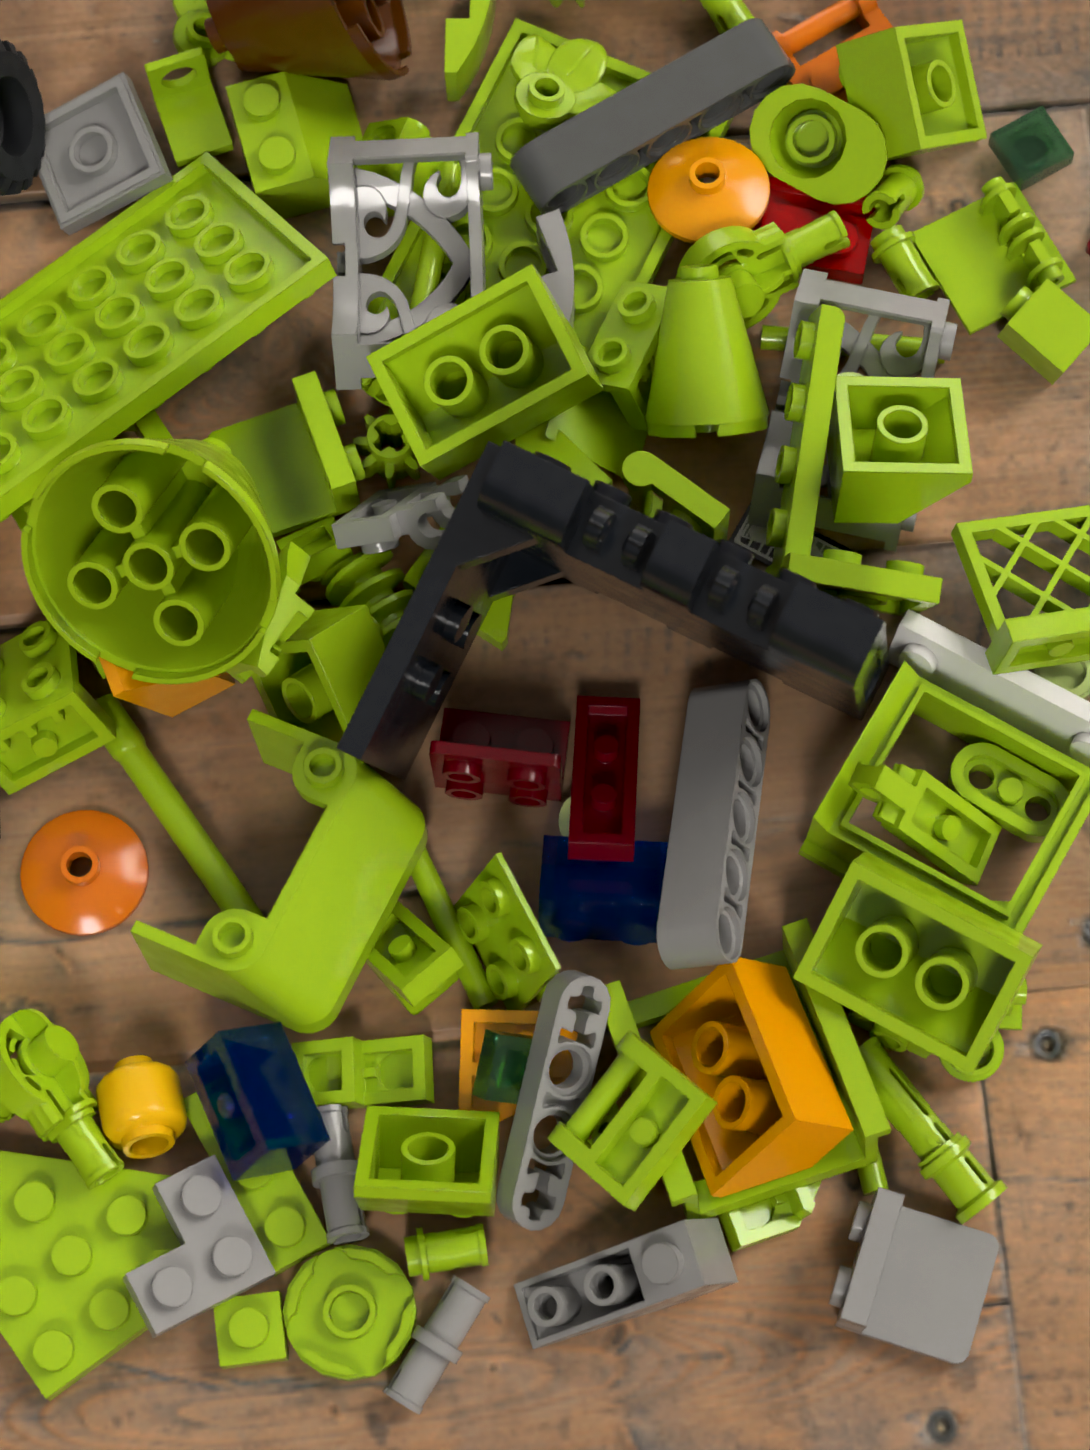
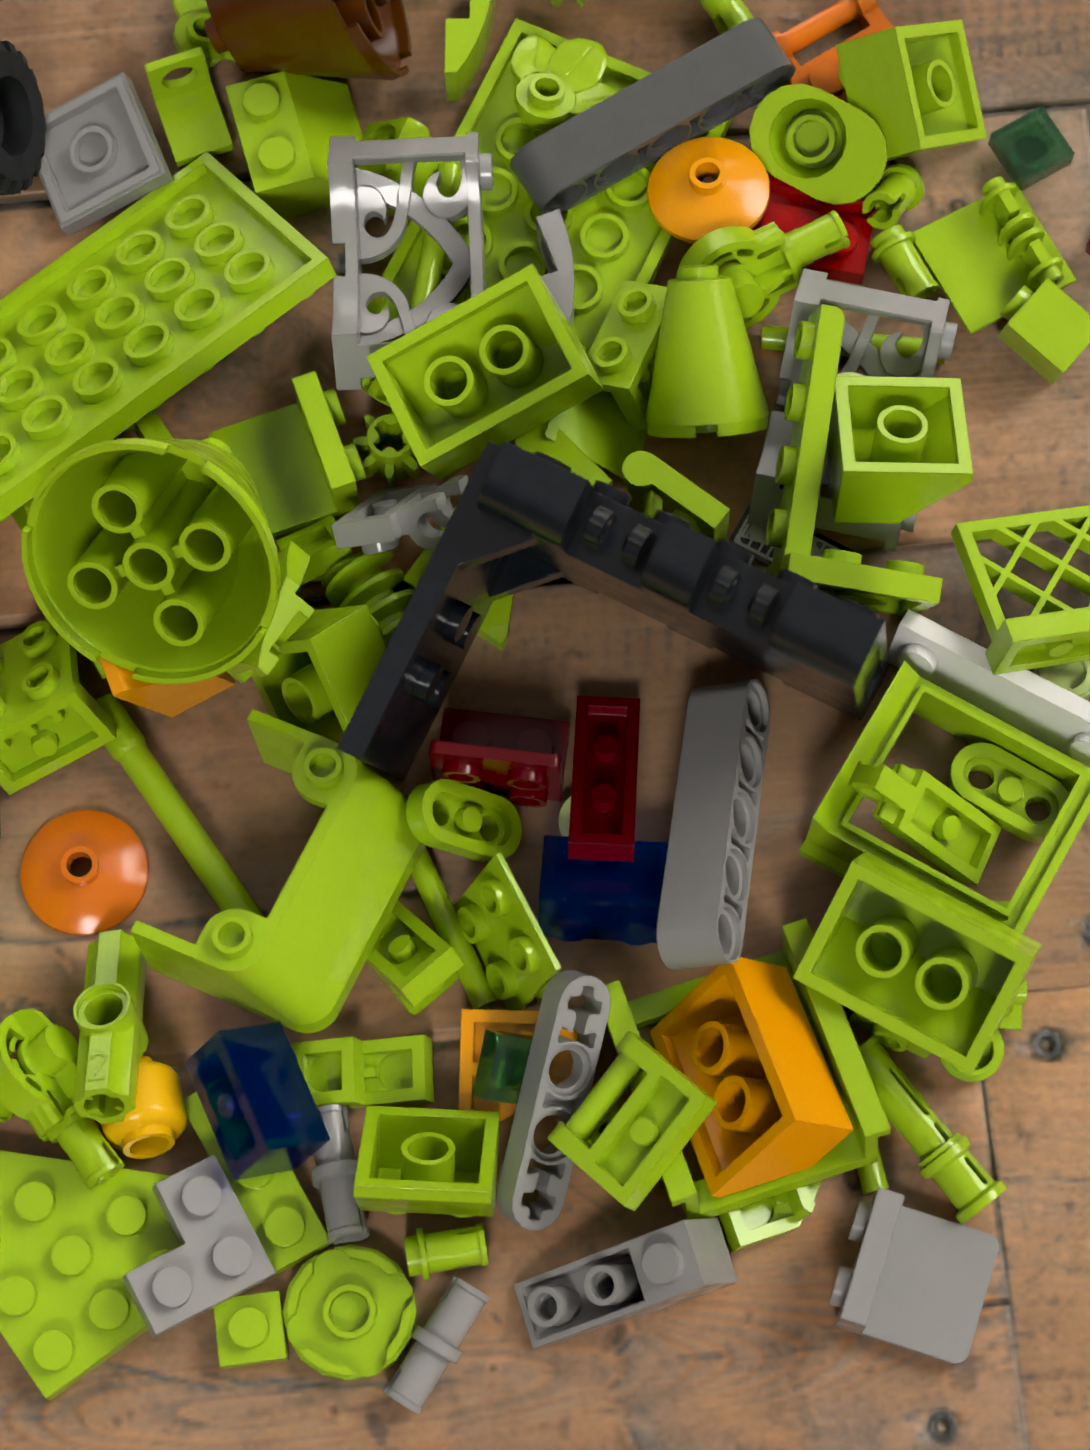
none -> lime piece [73,929,149,1124]
none -> lime plate [406,779,522,862]

